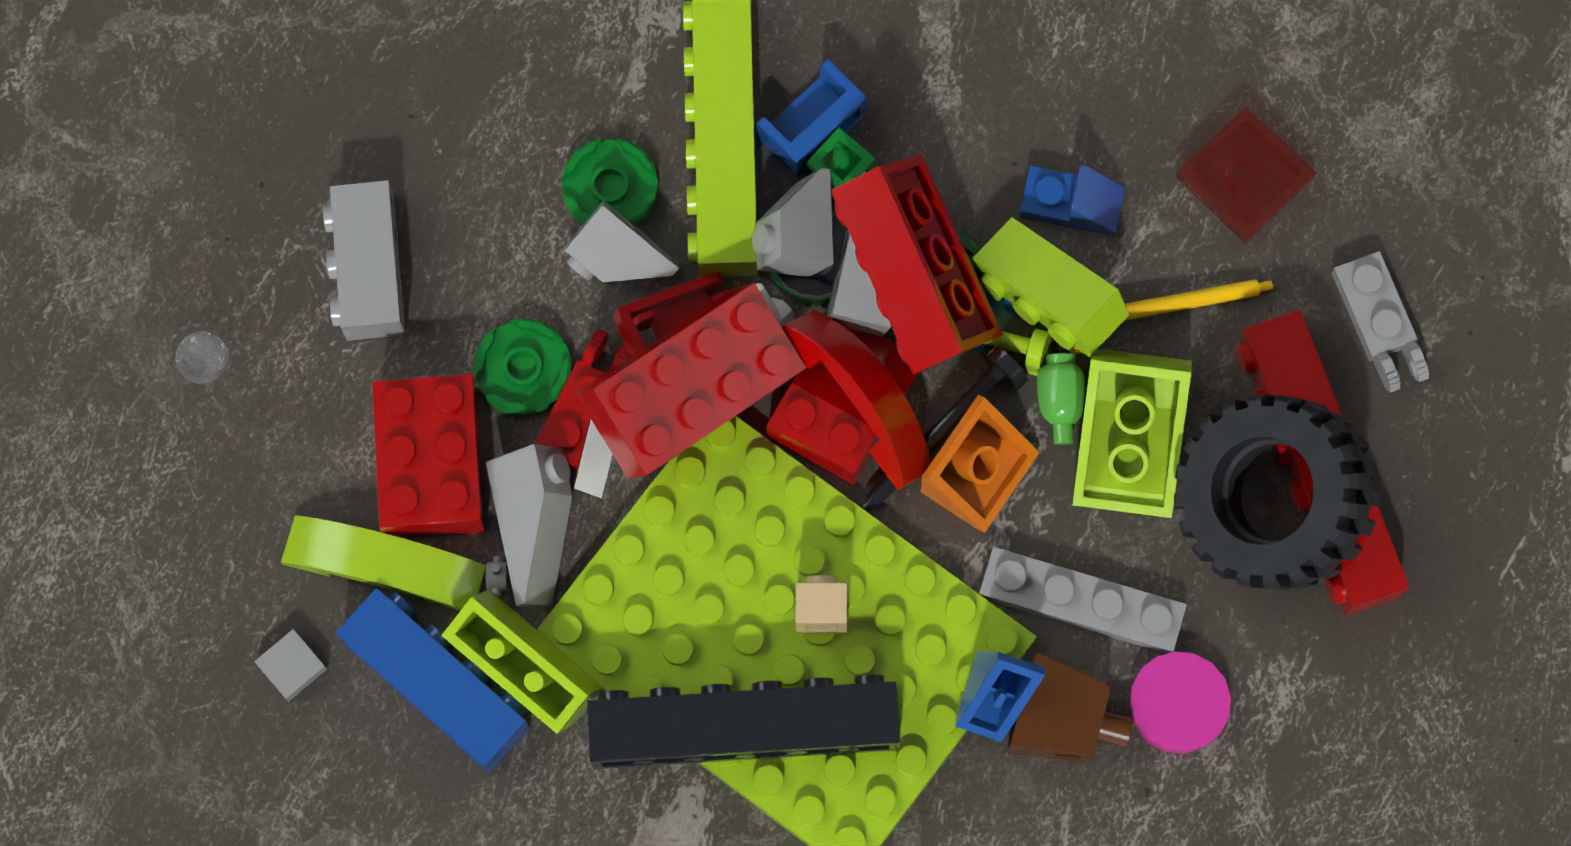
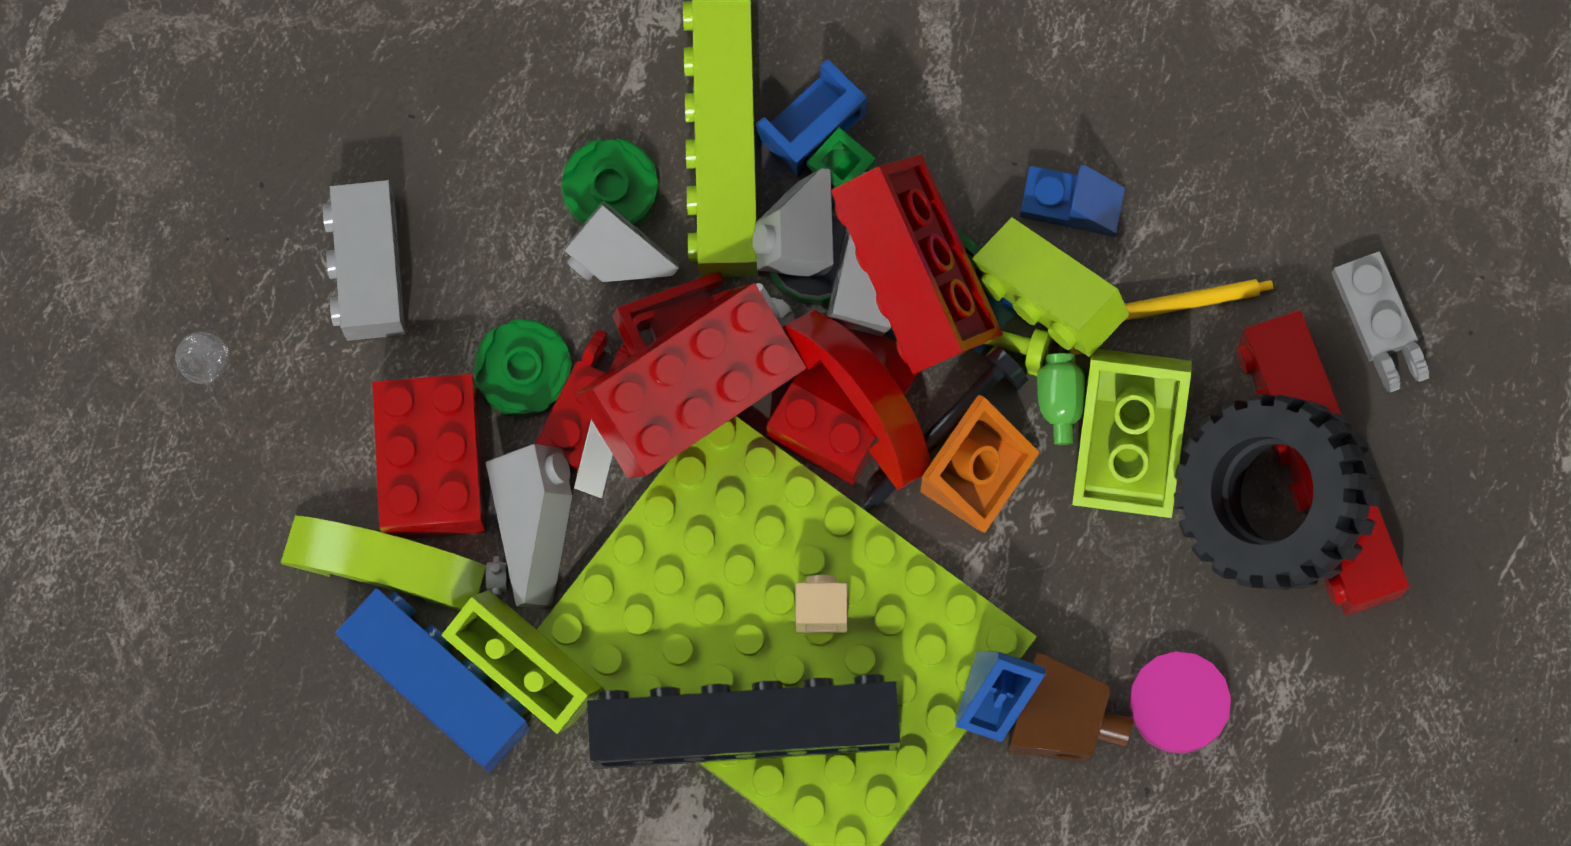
light grey tile [254,629,327,702] -> none
light grey plate [979,547,1187,654] -> none
clear red plate [1176,107,1316,244] -> none

